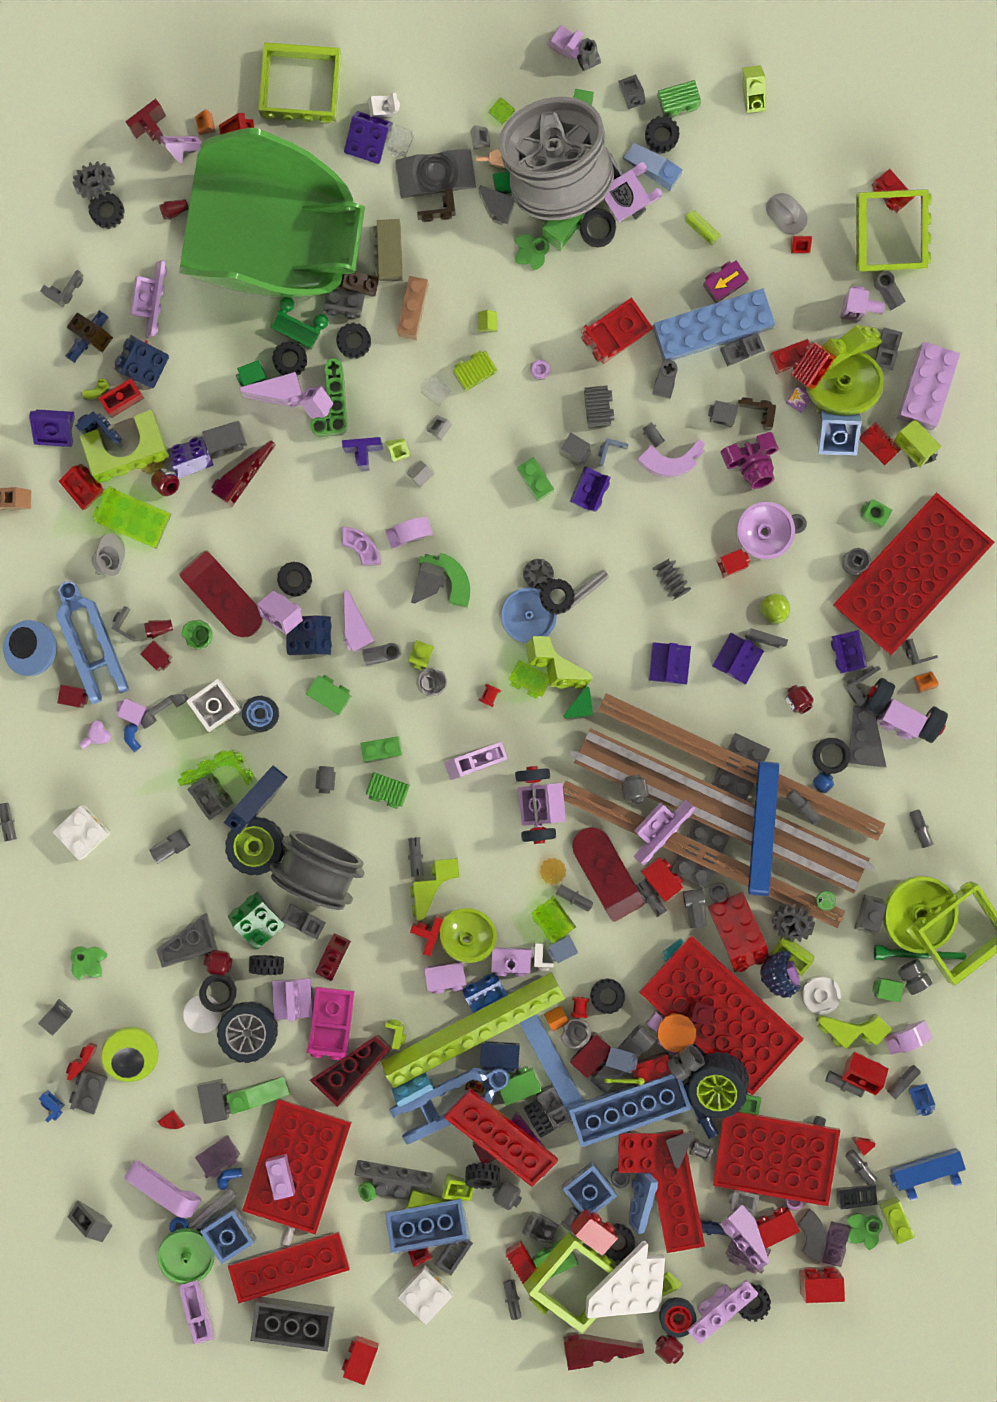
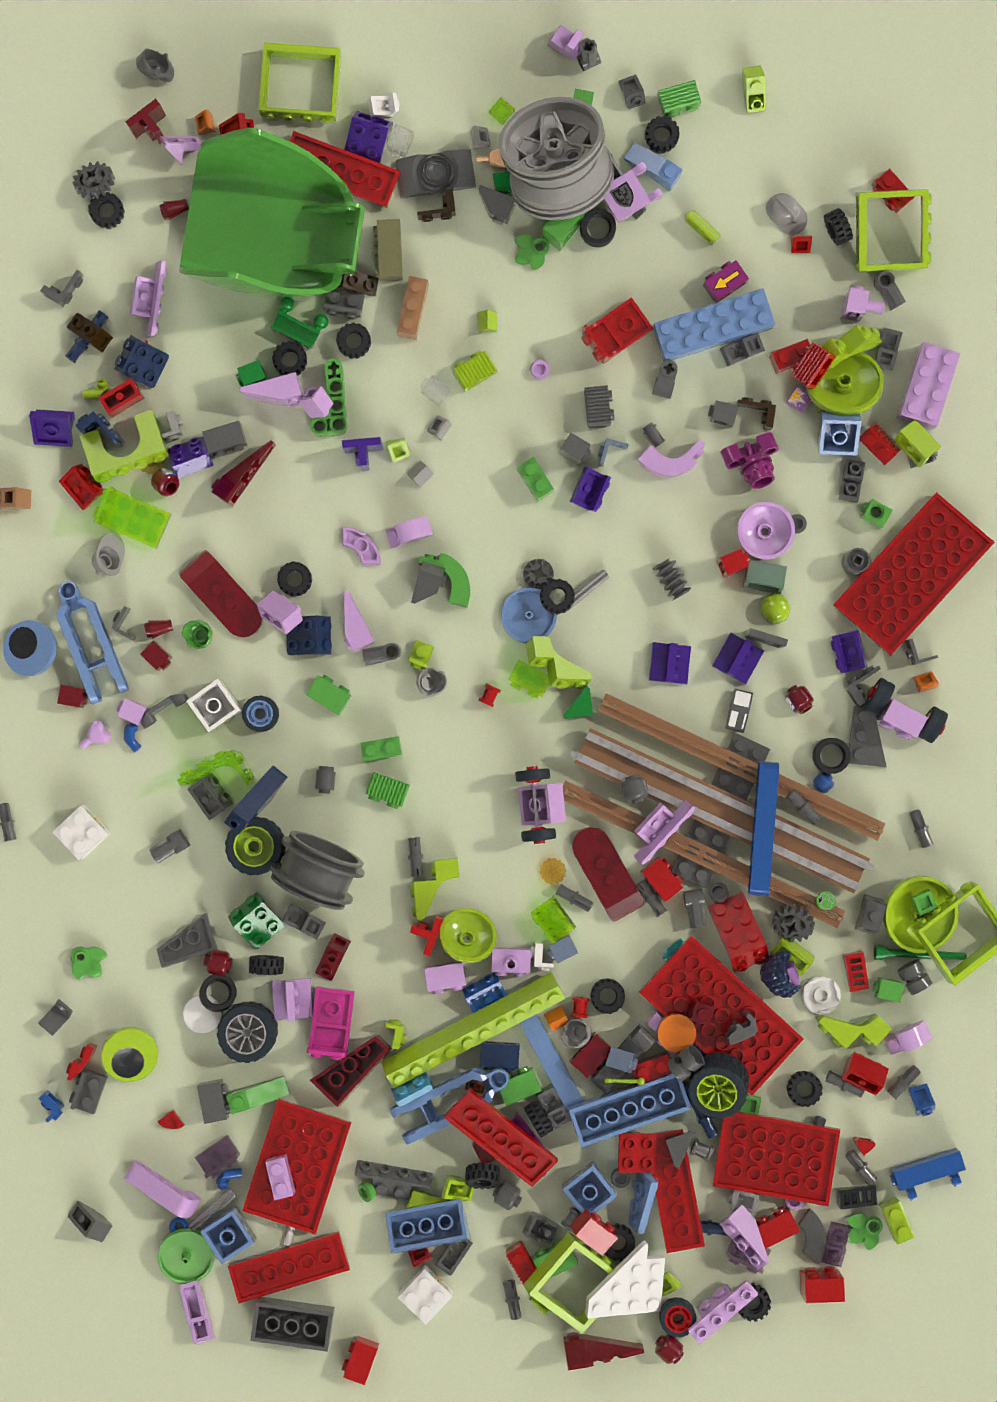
lavender slope [444,741,508,780] -> none
none -> dark grey hair [136,48,174,82]
none -> light grey bracket [161,410,183,442]
none -> red plate [289,131,400,208]
none -> slope [725,689,753,733]
none -> dark grey hand [725,1010,758,1045]
none -> sand green brick [743,559,787,594]
none -> black tyre [786,1071,823,1107]
none -> black tyre [824,208,853,246]
none -> dark grey slope [839,459,865,503]
none -> red slope [843,951,869,992]
none -> bright green plate [911,889,937,916]

